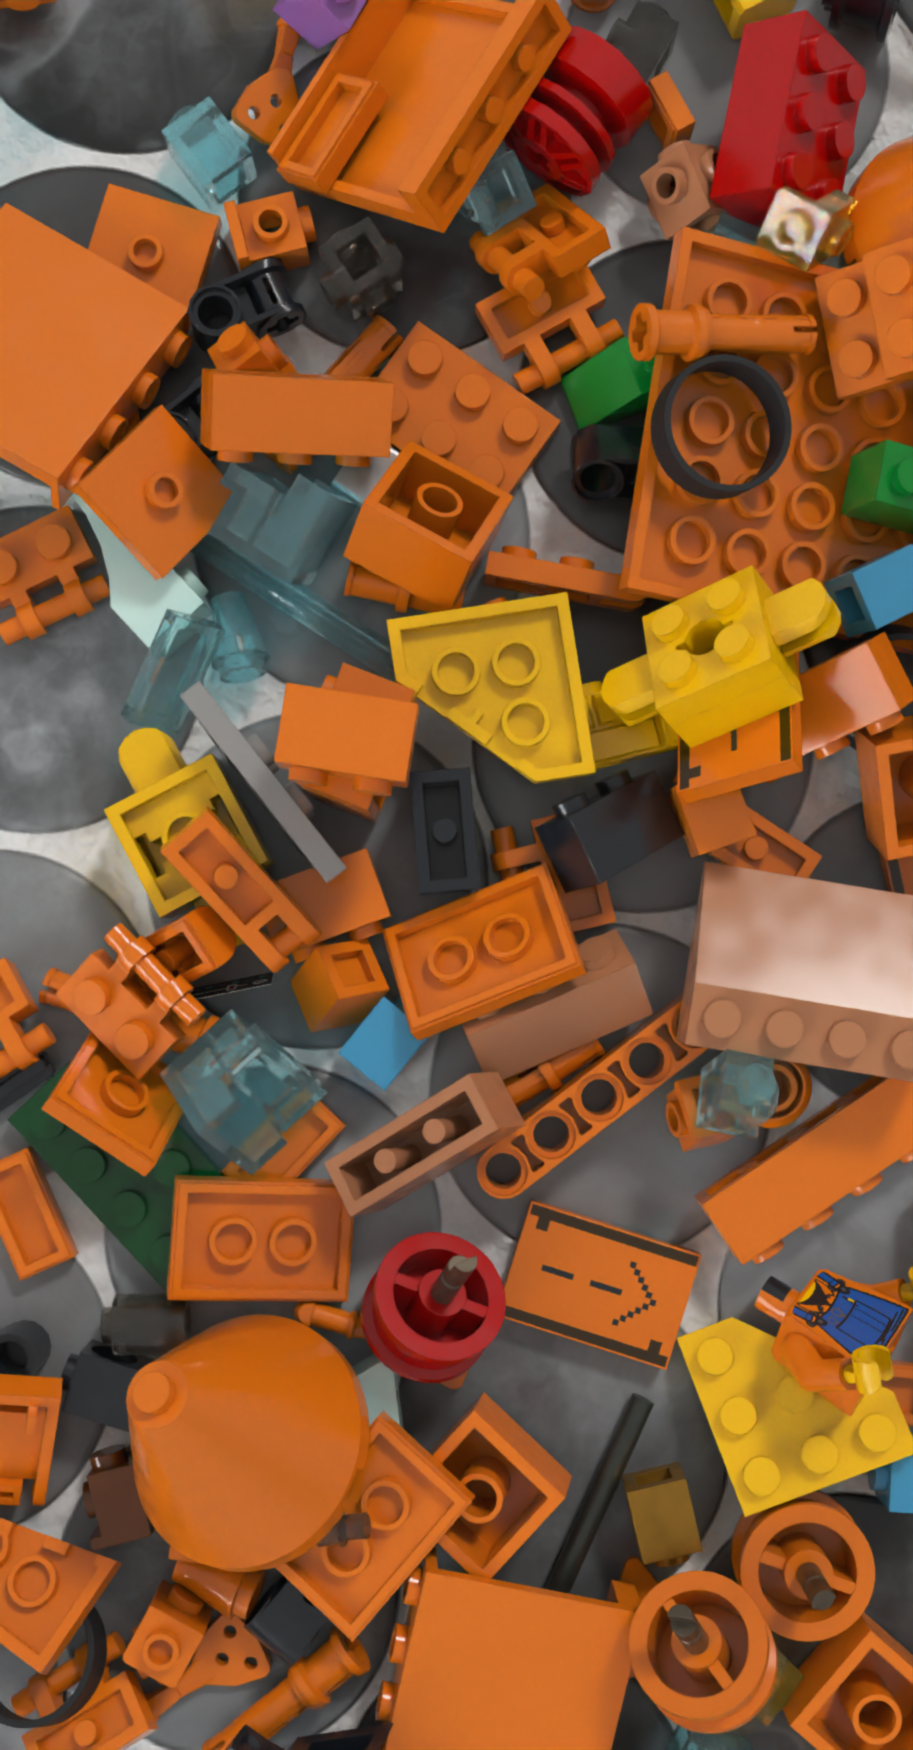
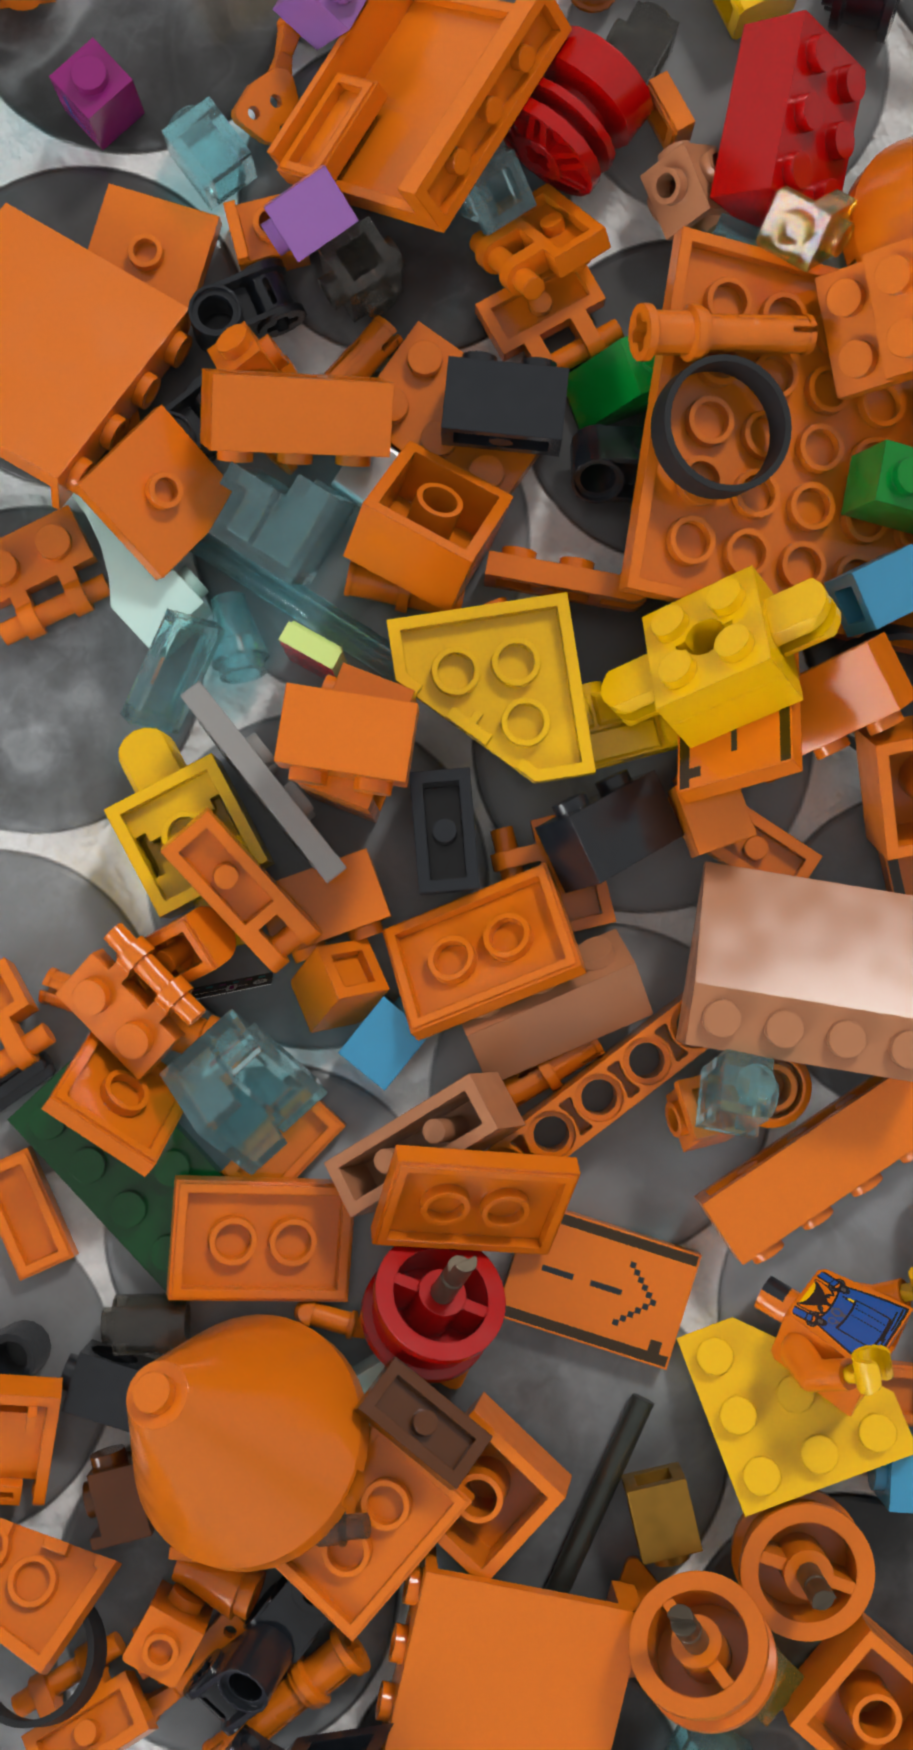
none -> magenta brick [49,37,145,151]
none -> black piece [182,1624,294,1736]
none -> medium lavender brick [260,165,359,262]
none -> yellowish green tile [278,620,348,679]
none -> reddish brown plate [353,1357,493,1490]
none -> orange tile [370,1145,581,1255]
none -> black brick [441,351,569,457]

